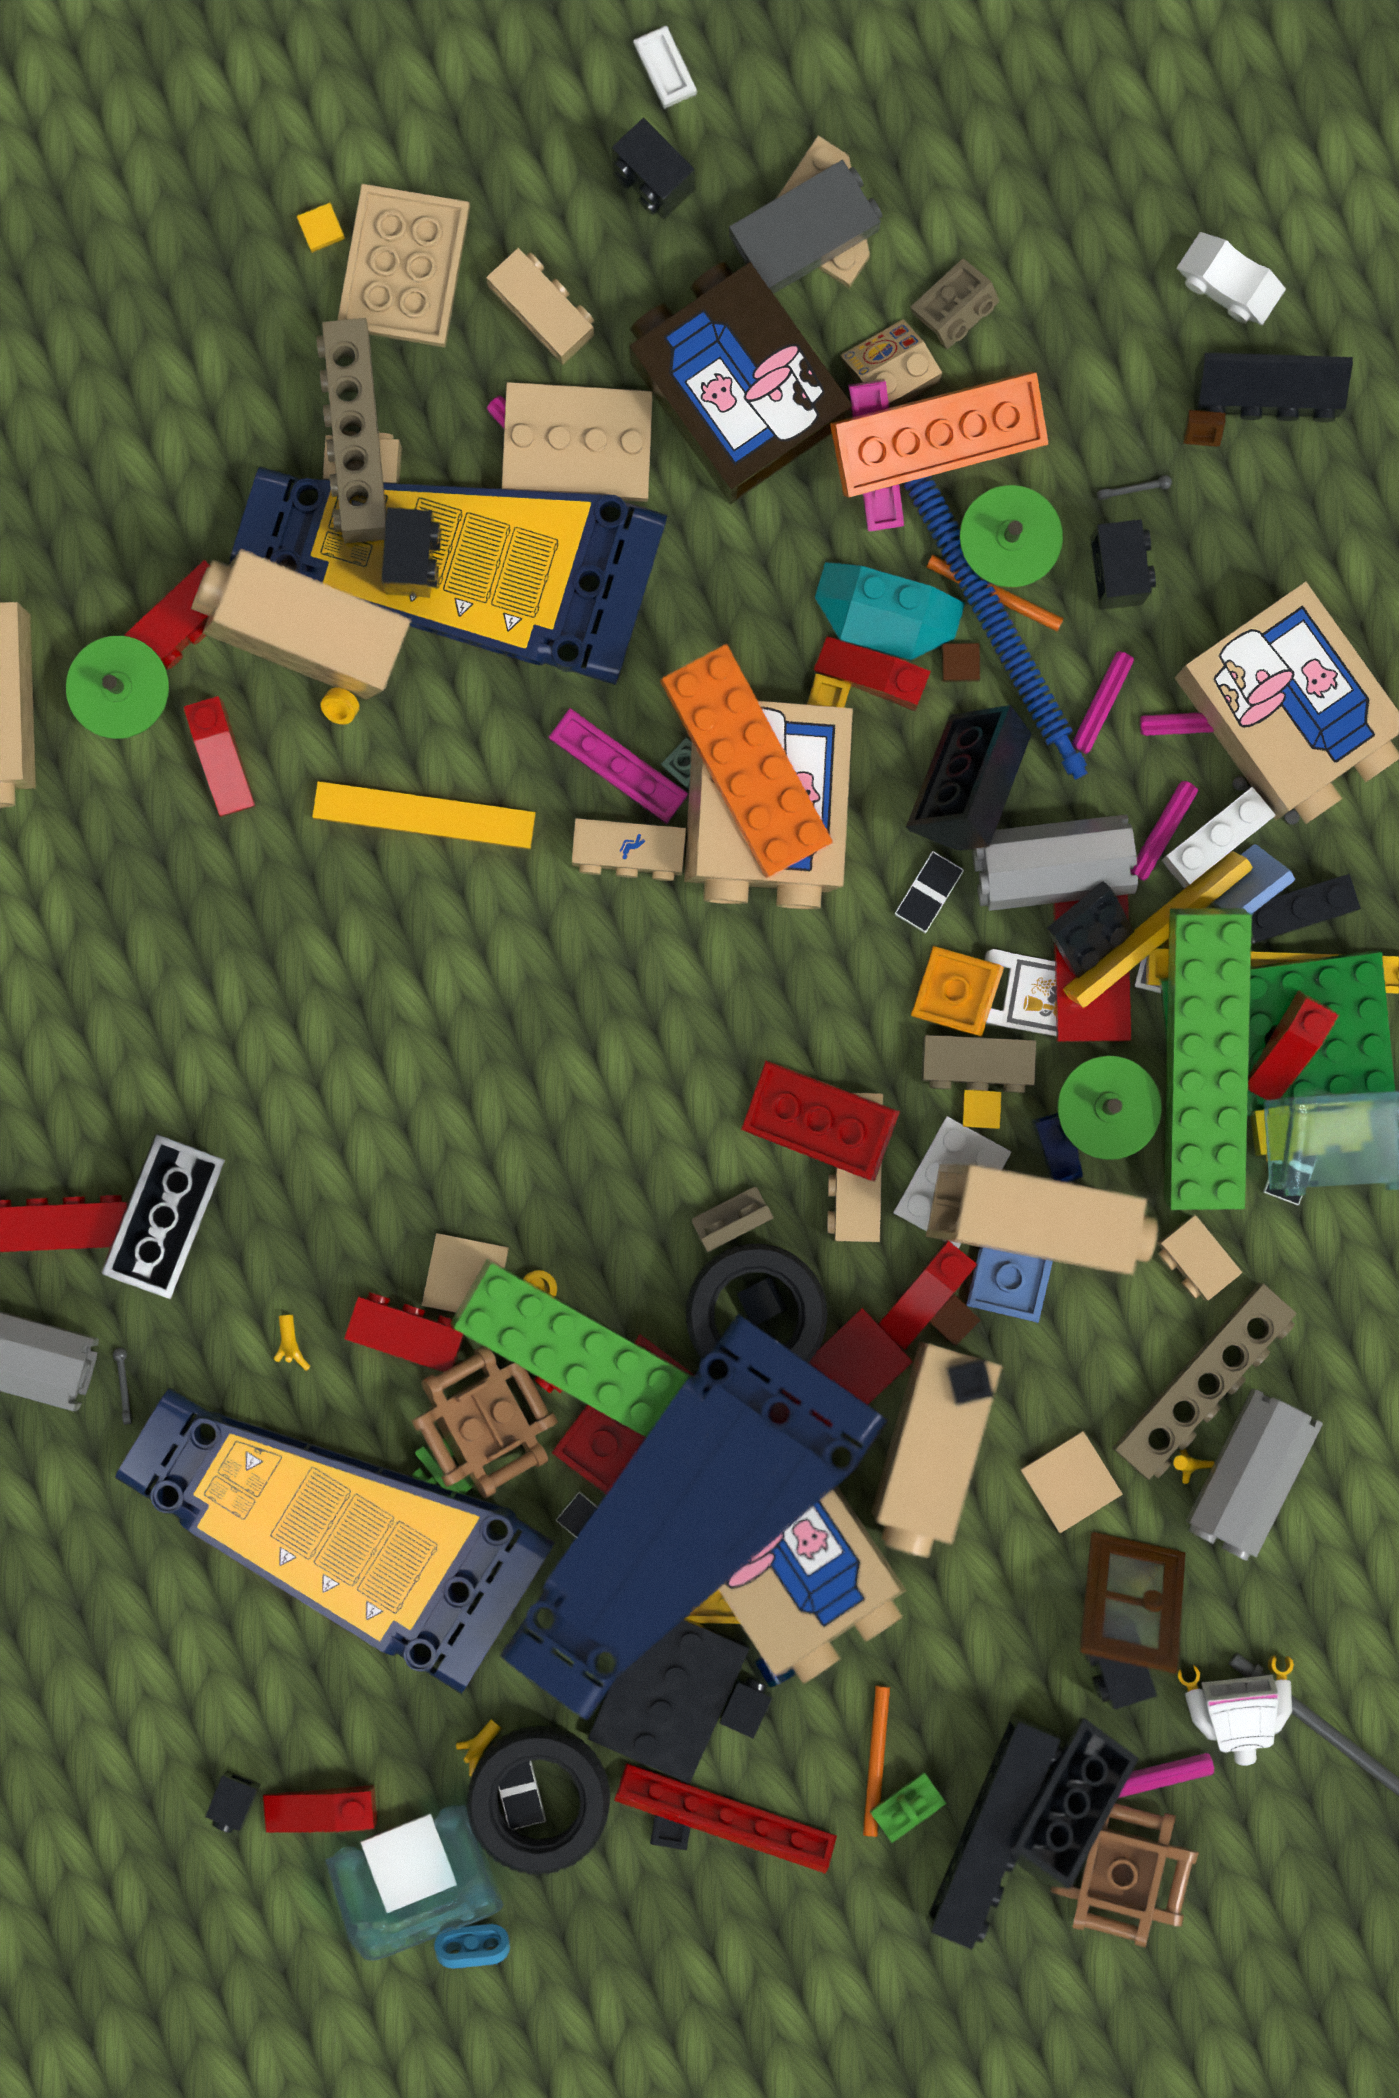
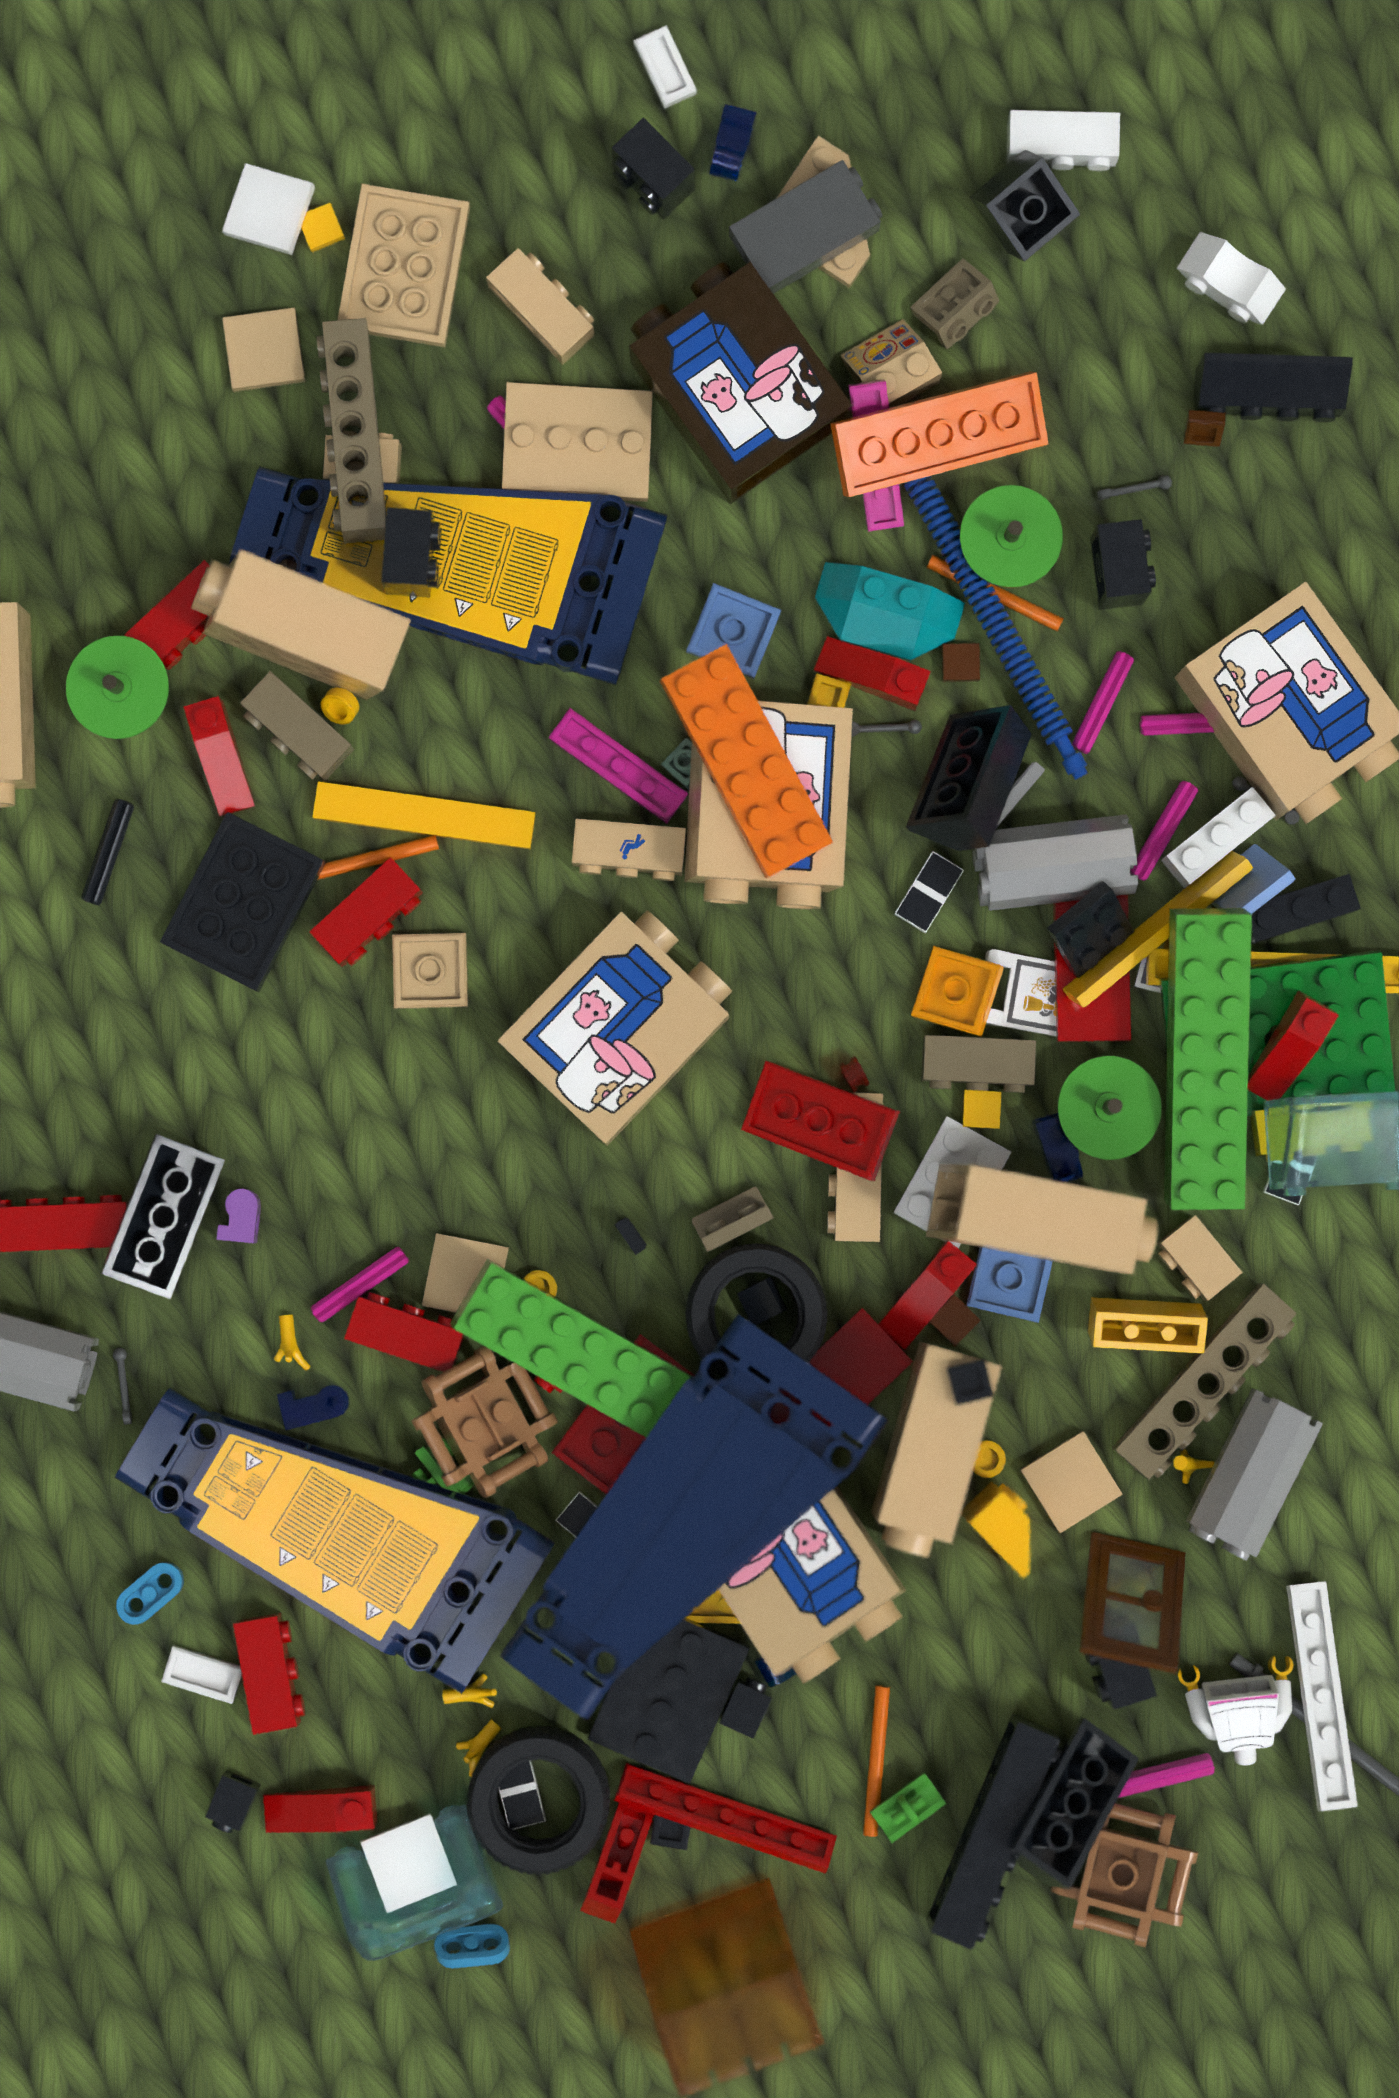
none -> black axle [81,799,134,905]
none -> dark azure plate [116,1562,184,1625]
none -> black plate [160,812,326,993]
none -> white tile [161,1645,242,1704]
none -> medium lavender leg [216,1189,261,1243]
none -> white tile [222,163,315,255]
none -> tan tile [222,308,306,392]
none -> red brick [233,1612,305,1735]
none -> dark tan brick [240,671,355,781]
none -> clear blue leg [277,1385,350,1430]
none -> red brick [309,857,423,967]
none -> dark pink axle [311,1247,409,1322]
none -> orange bar [317,835,439,880]
none -> tan tile [392,933,468,1009]
none -> yellow bar [442,1673,497,1708]
none -> brick [498,910,732,1146]
none -> red slope [580,1803,654,1924]
none -> black tile [615,1217,647,1255]
none -> clear orange windscreen [630,1877,824,2096]
none -> medium blue tile [686,583,781,679]
none -> clear blue leg [709,104,757,182]
none -> clear red bush [838,1056,870,1093]
none -> dark grey hinge [851,720,922,737]
none -> yellow slope [960,1482,1030,1578]
none -> black brick [970,150,1080,262]
none -> yellow tile [972,1440,1006,1478]
none -> light grey tile [996,762,1045,828]
none -> white brick [1007,110,1120,171]
none -> yellow brick [1088,1297,1208,1353]
none -> white plate [1286,1581,1358,1811]

